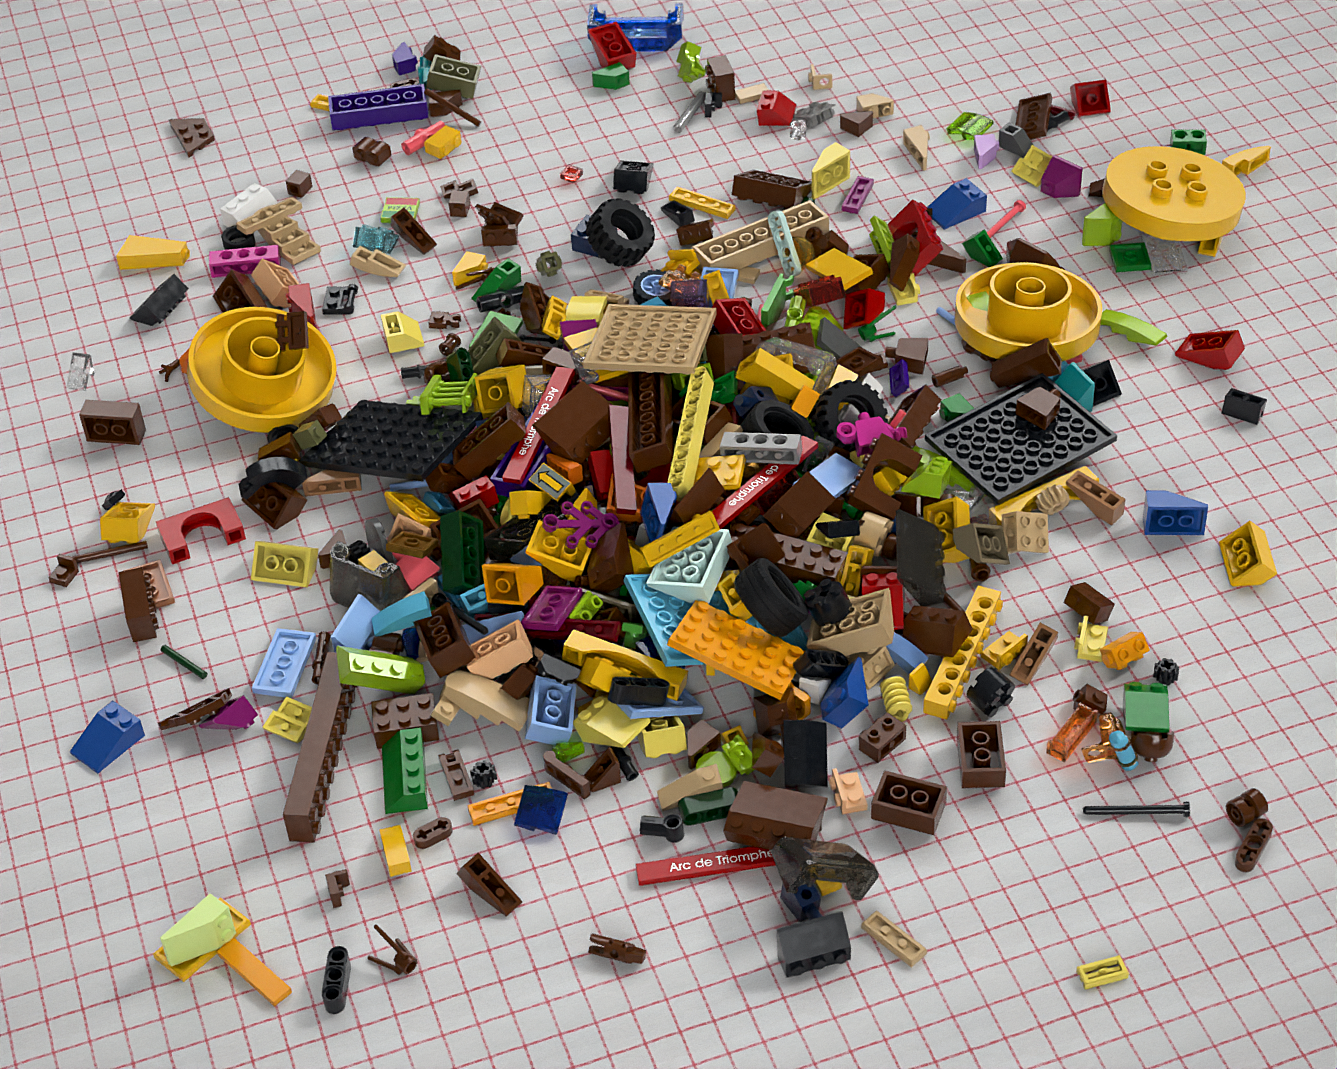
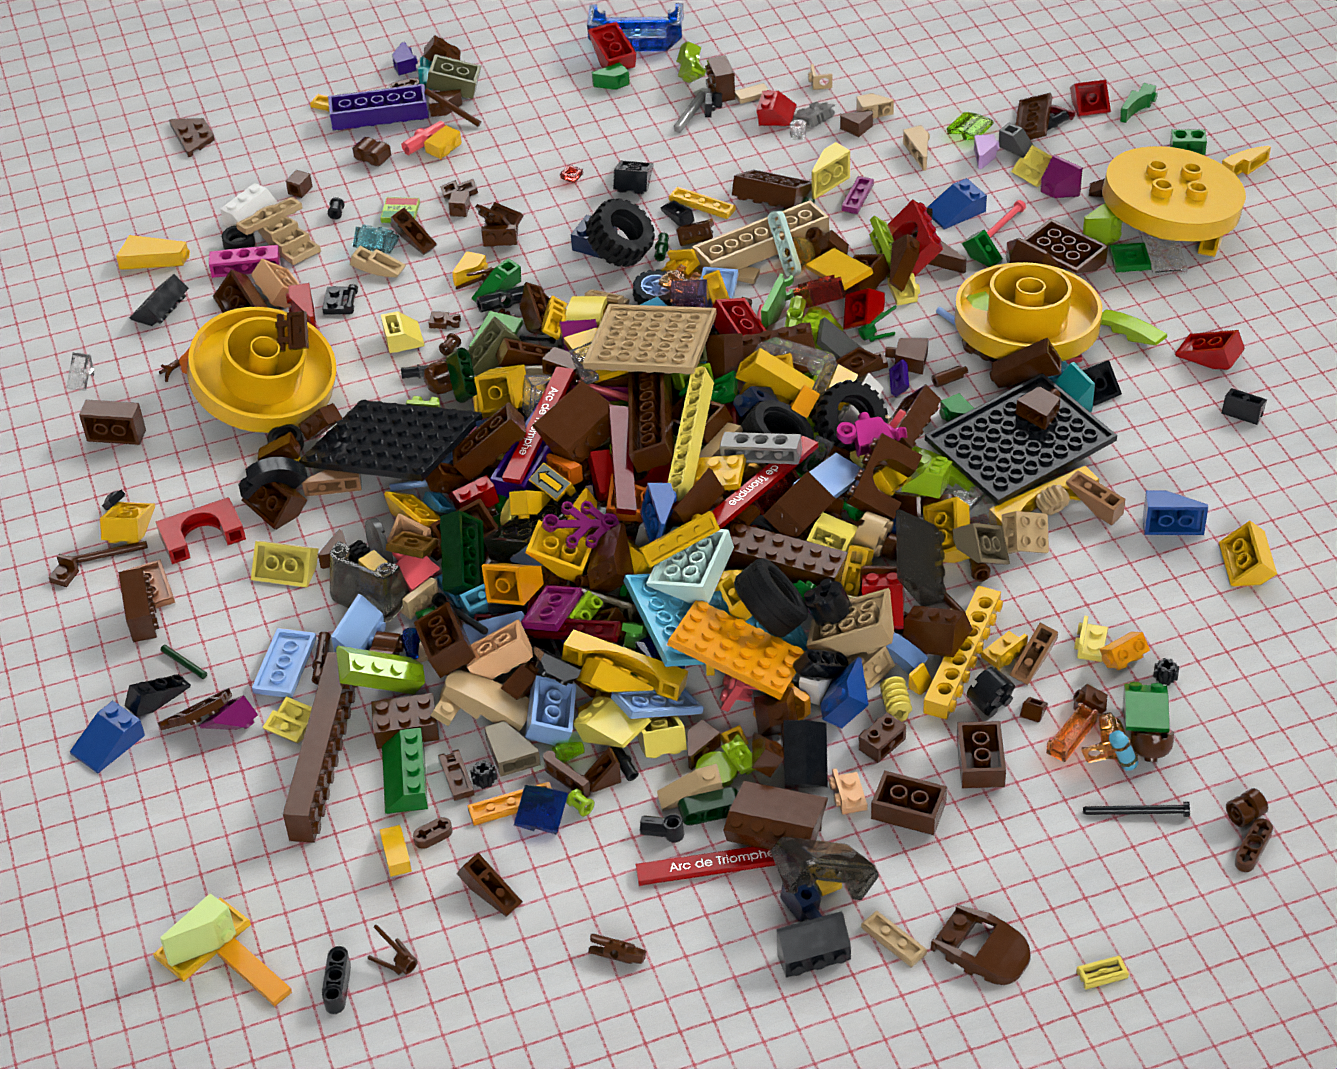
olive brick [292,420,327,450] -> none
reddish brown bracket [325,869,350,908] -> none
medium azure slope [371,591,432,637] -> none
lime fence [420,373,477,415] -> none
olive brick [535,251,562,277] -> none
black beam [608,677,670,706] -> none
reddish brown bracket [726,523,785,573] -> none
black slope [816,520,860,539] -> none
reddish brown brick [1063,582,1115,625] -> none
none -> black slope [124,674,191,716]
none -> black bush [327,197,345,220]
none -> dark tan slope [484,721,541,777]
none -> lime bush [566,789,595,817]
none -> dark green pin [654,232,669,261]
none -> coral plate [720,674,758,712]
none -> reddish brown slope [931,905,1031,985]
none -> reddish brown slope [1020,697,1048,722]
none -> reddish brown slope [1023,218,1108,273]
none -> green slope [1120,83,1158,123]

